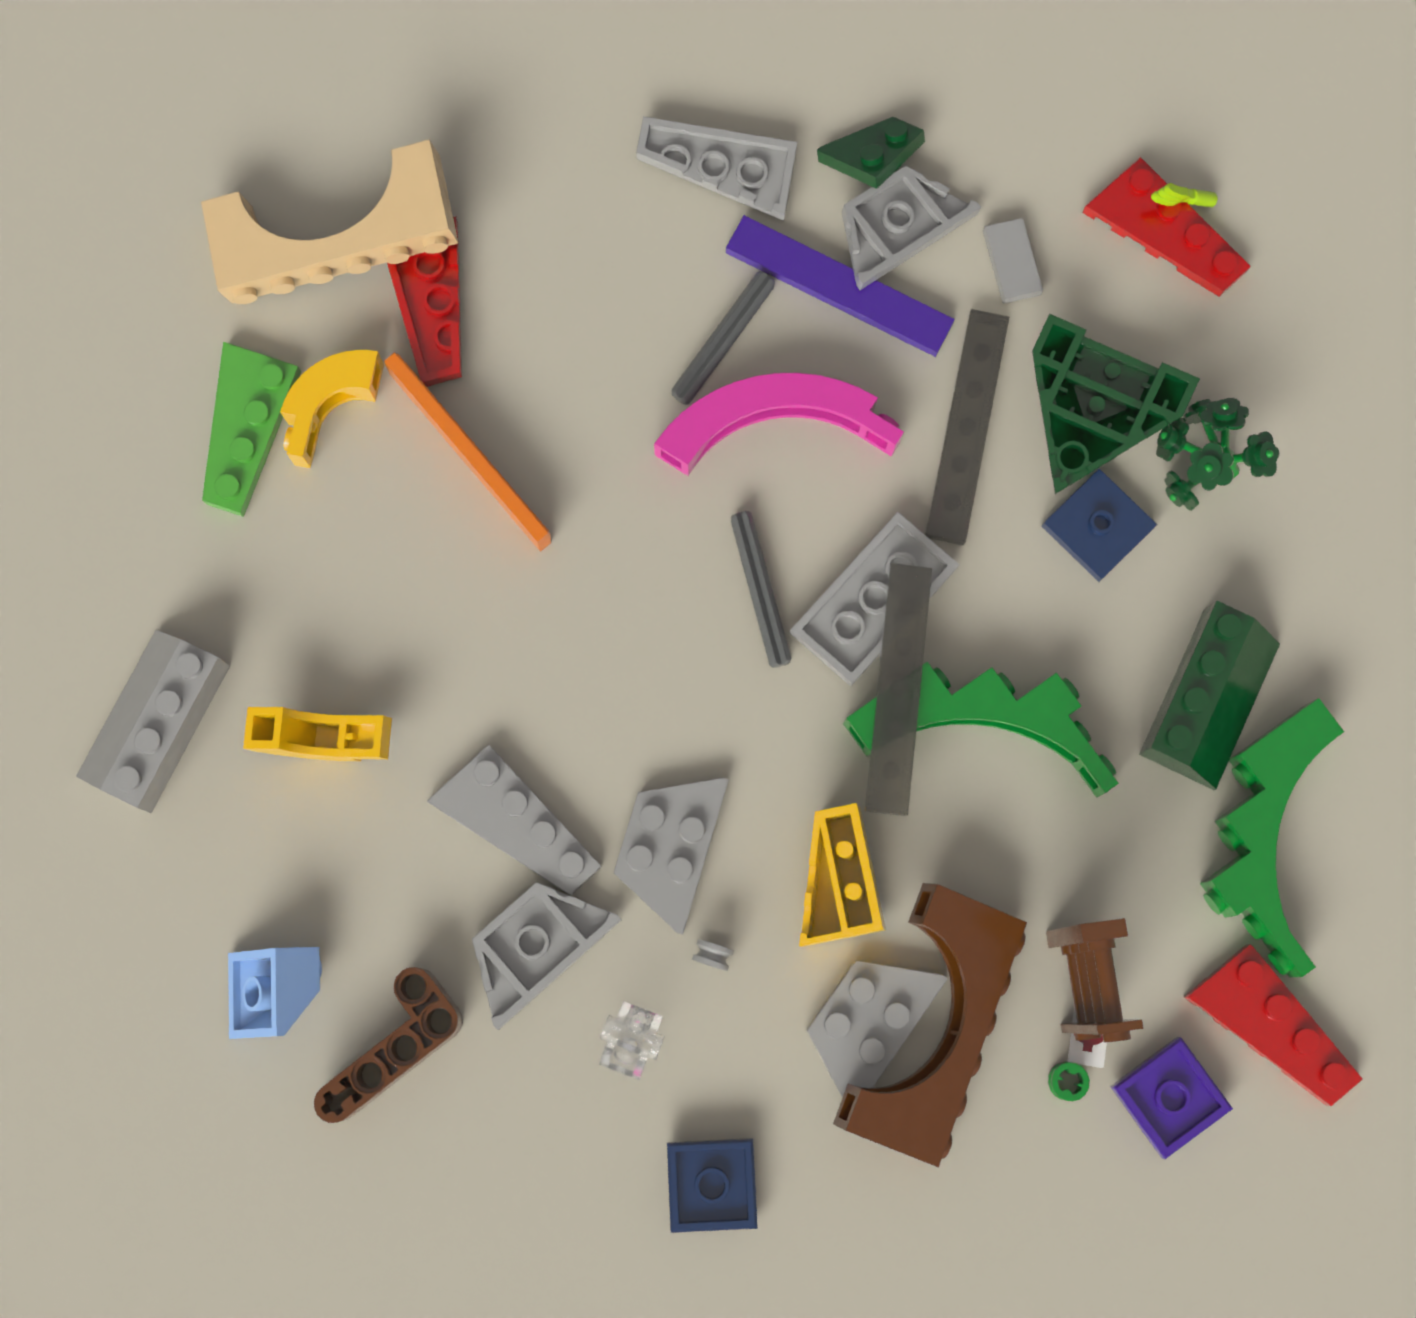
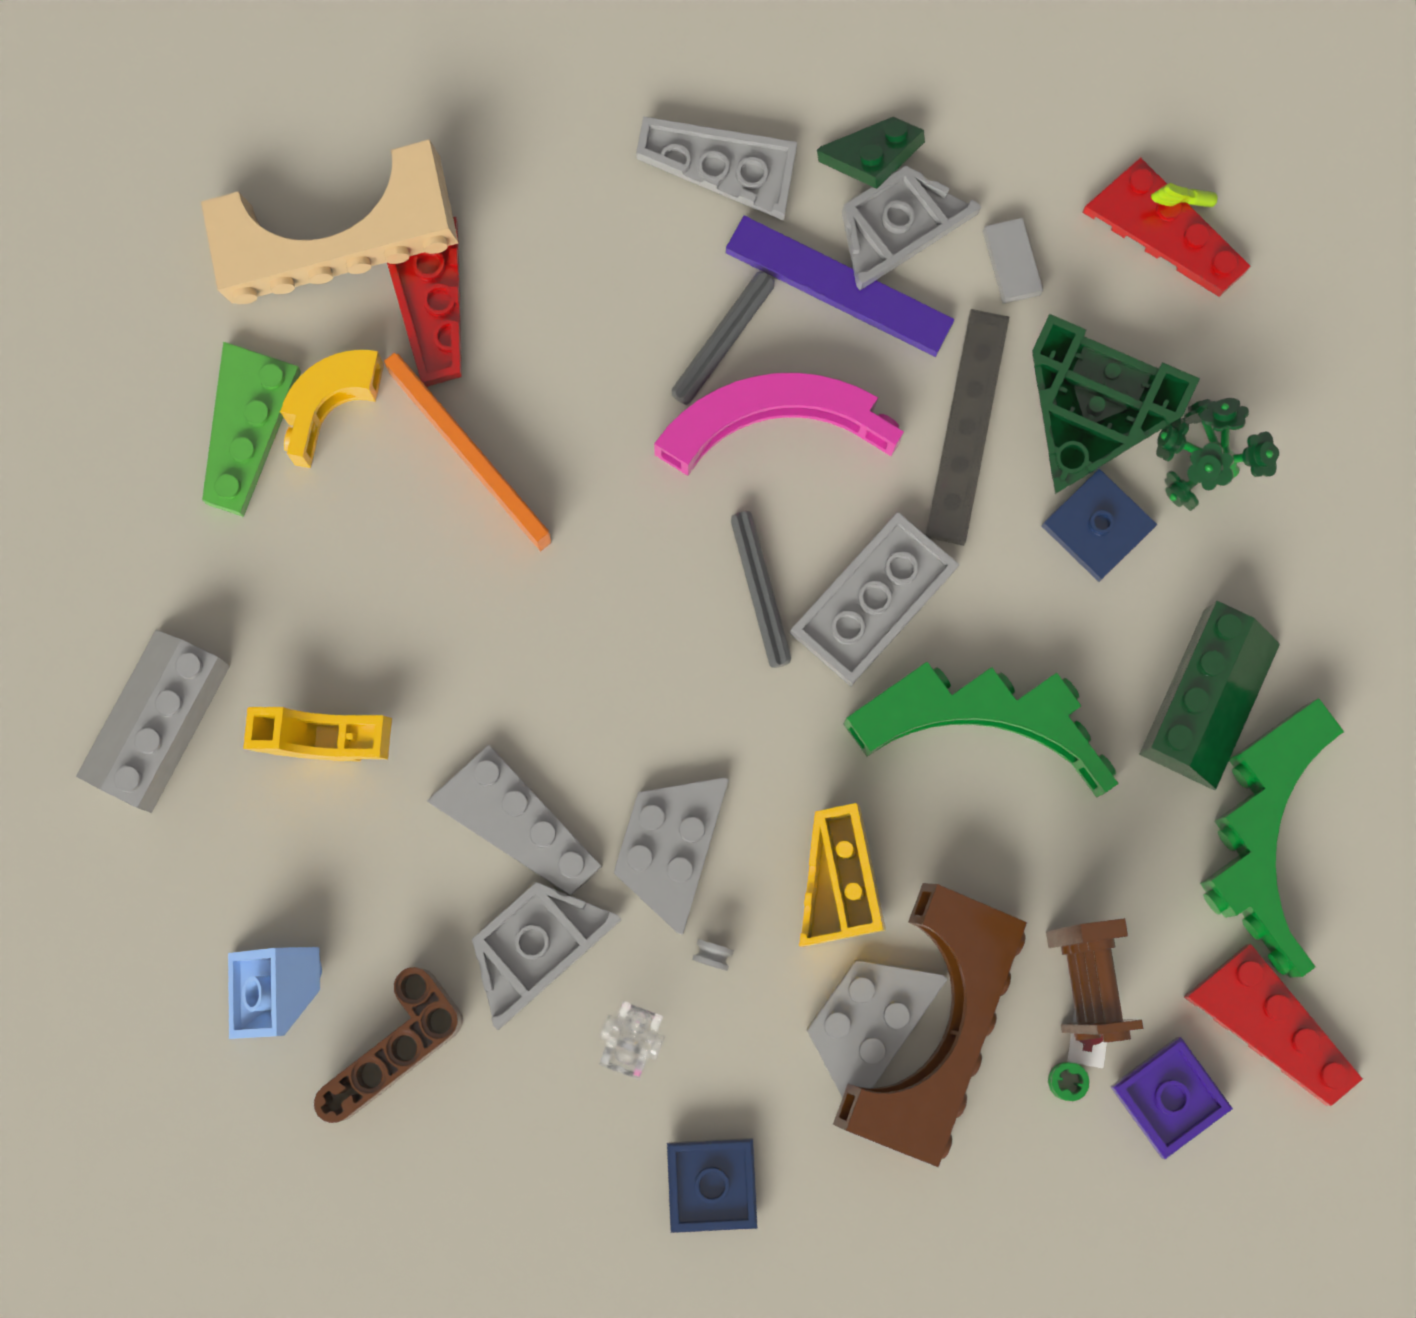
clear smoke tile [864,563,932,816] -> none

